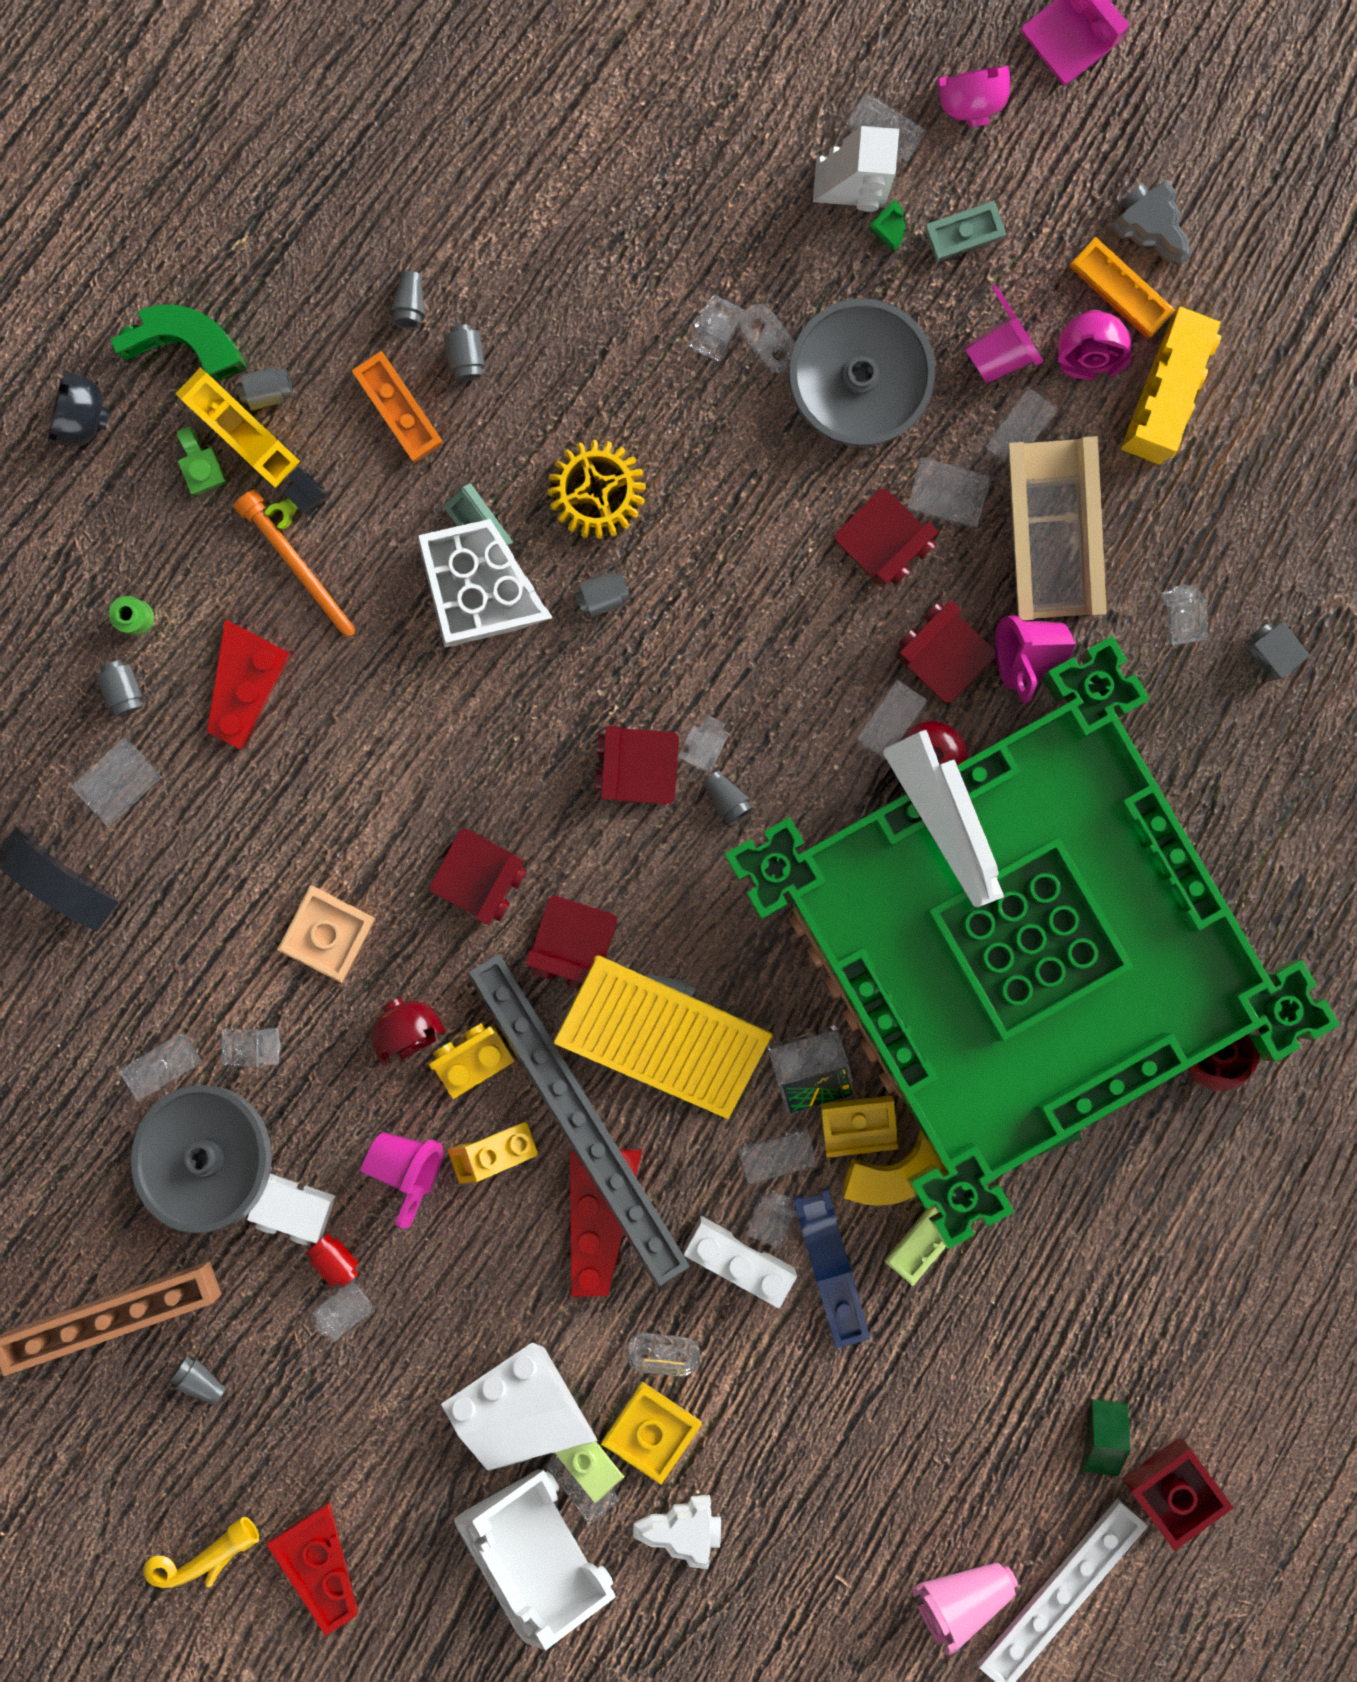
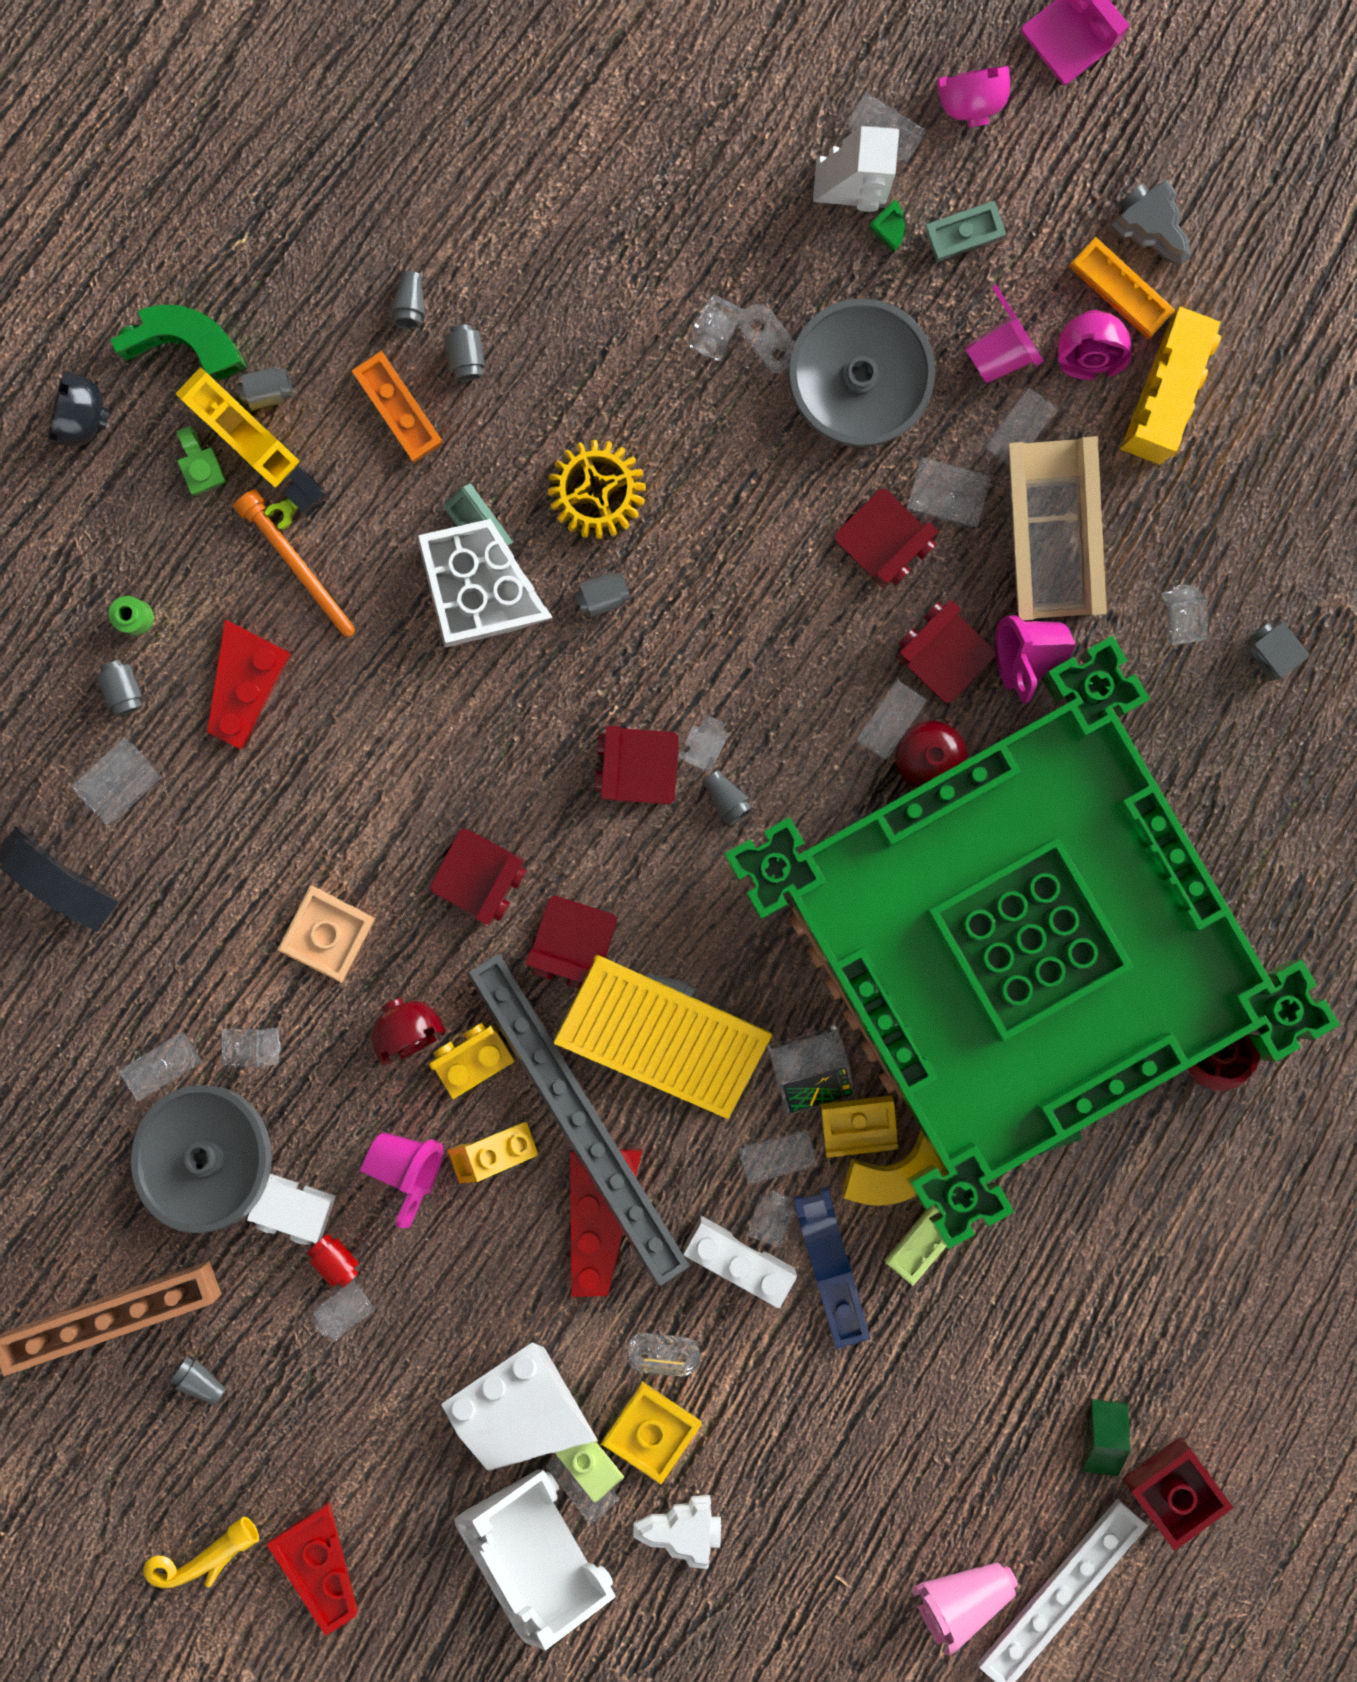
white wedge [883,730,1004,907] -> none

